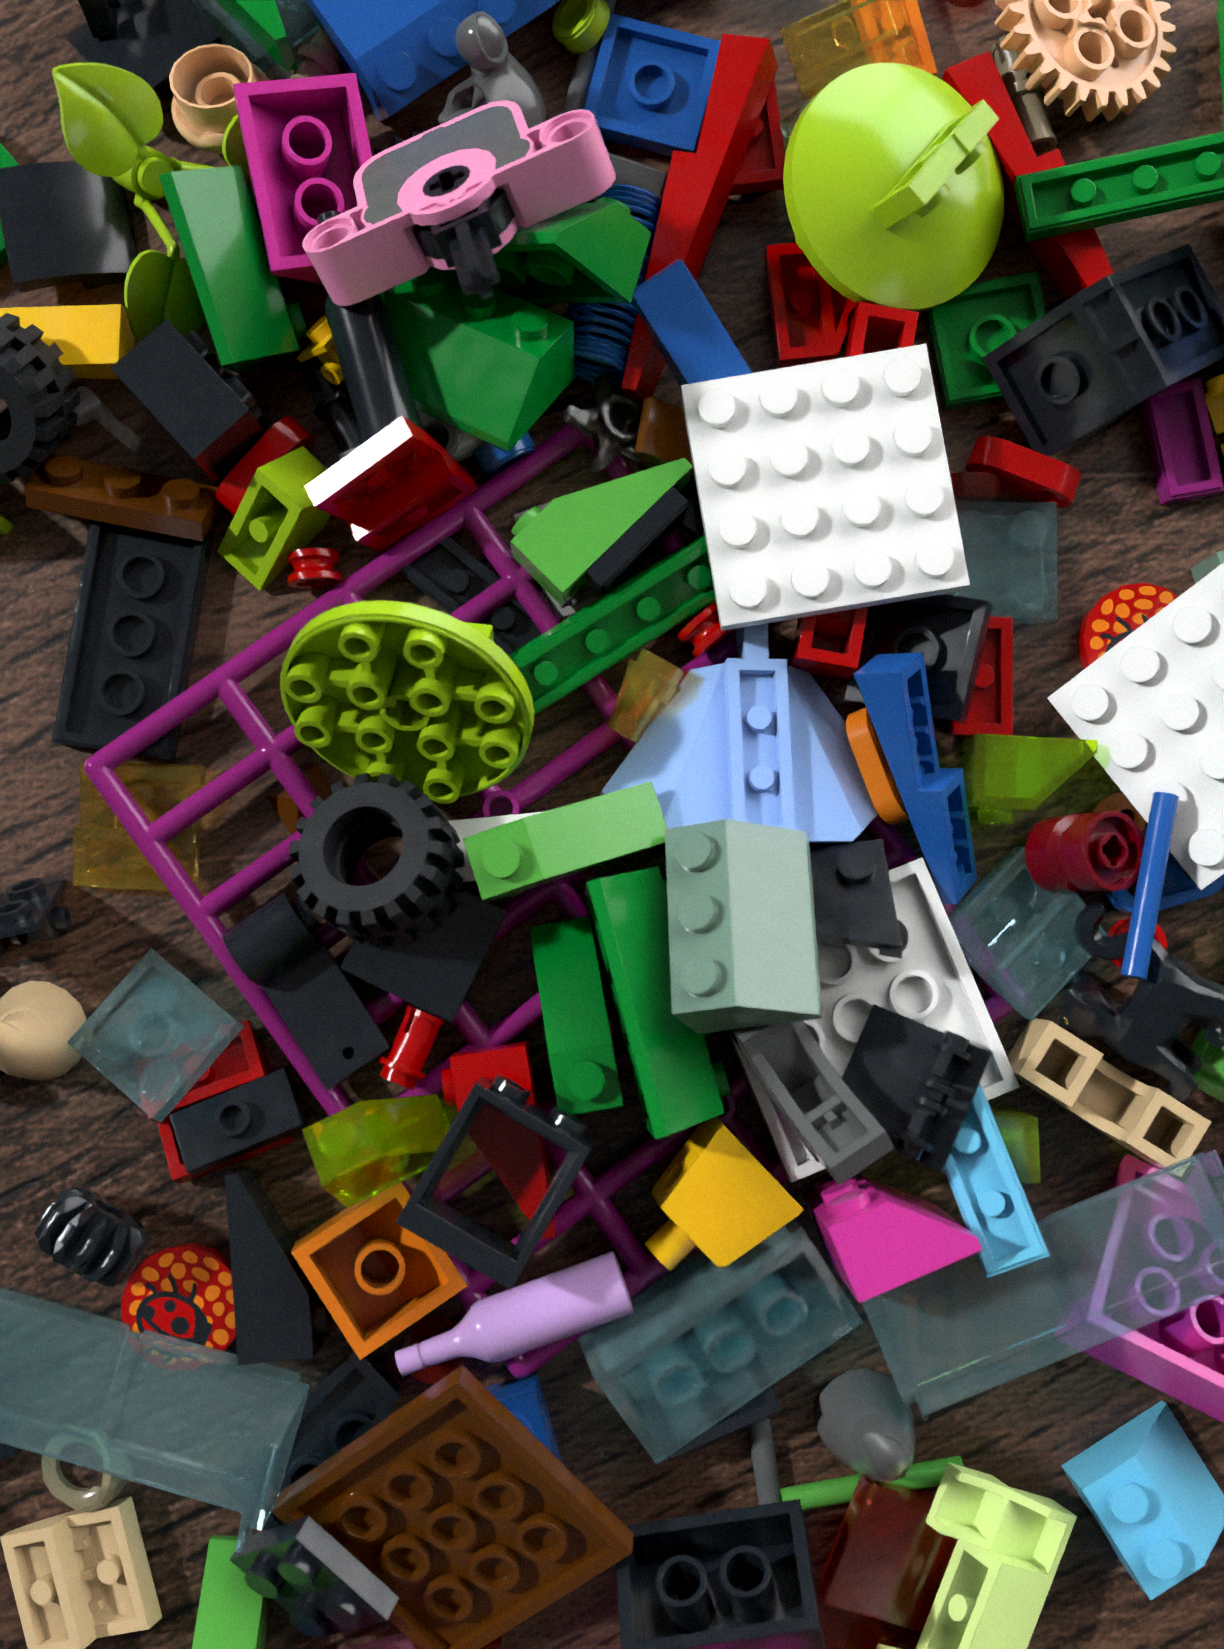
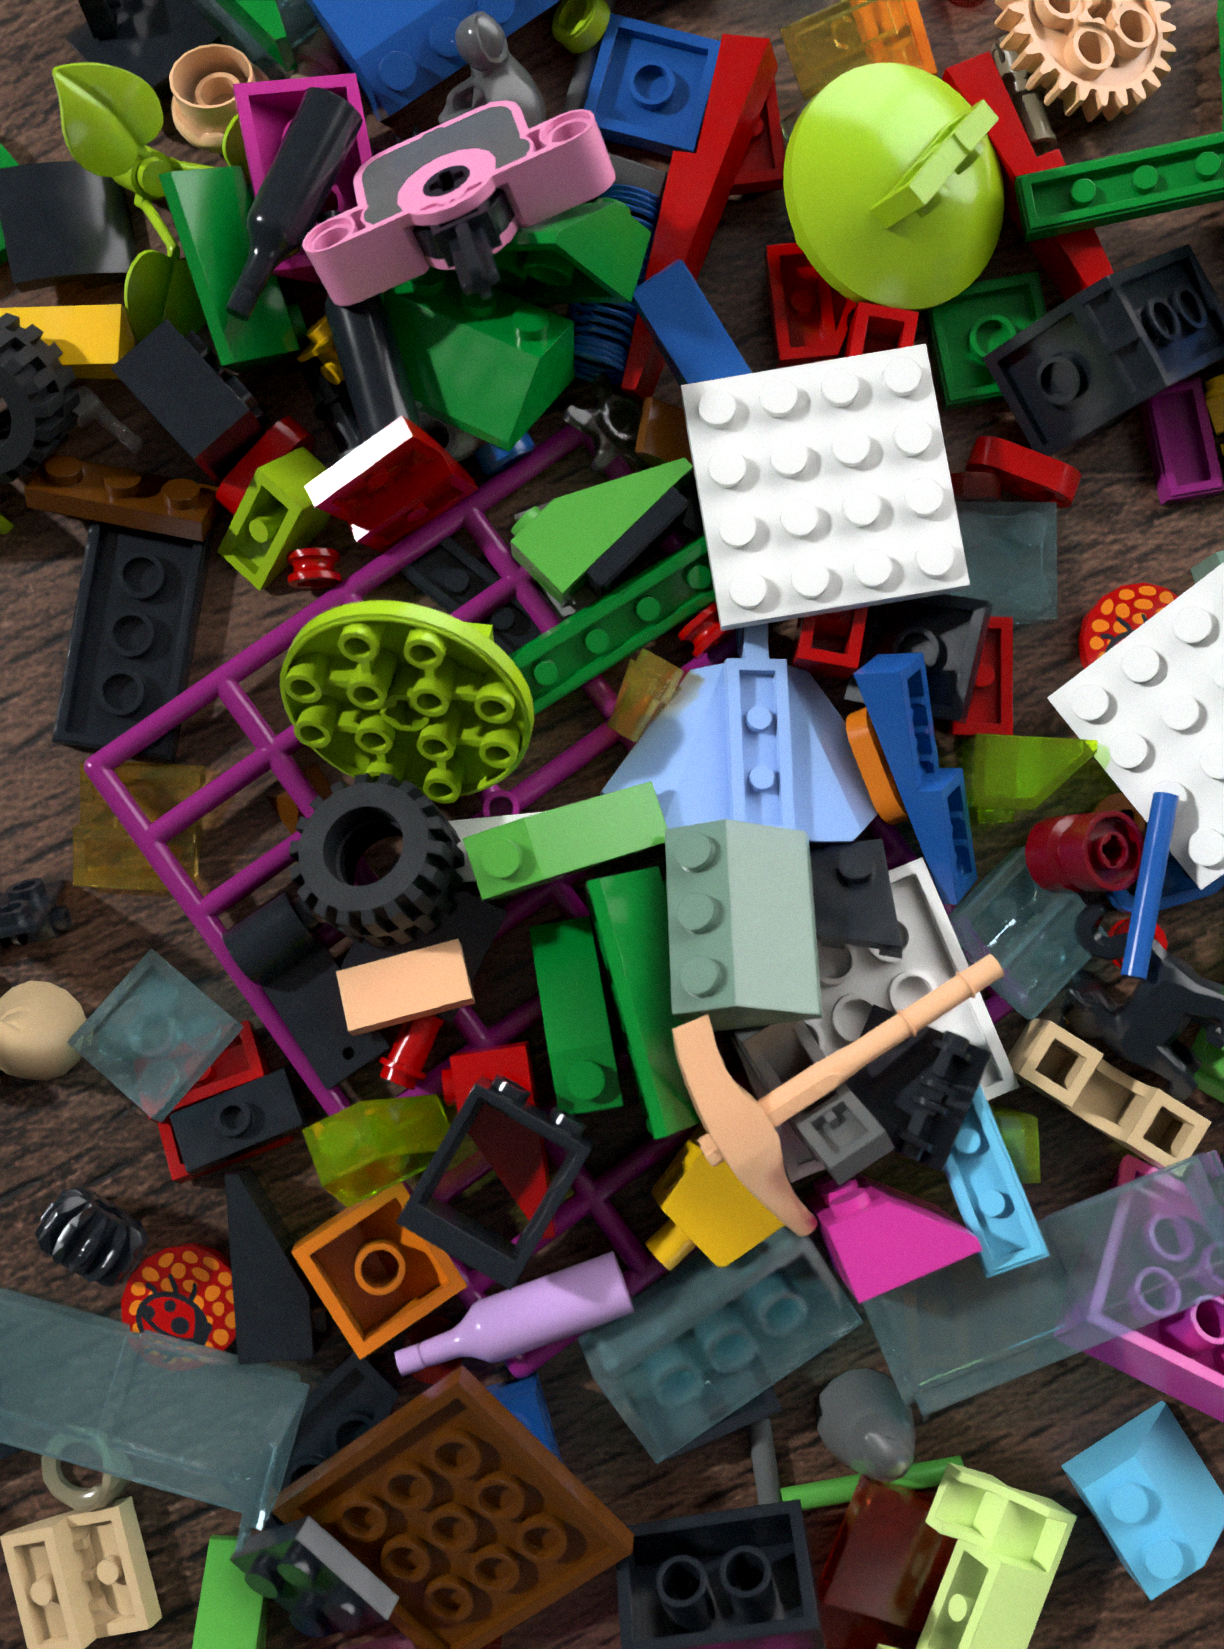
none -> black piece [225,87,363,322]
none -> light nougat tile [336,939,475,1036]
none -> light nougat piece [672,954,1004,1237]

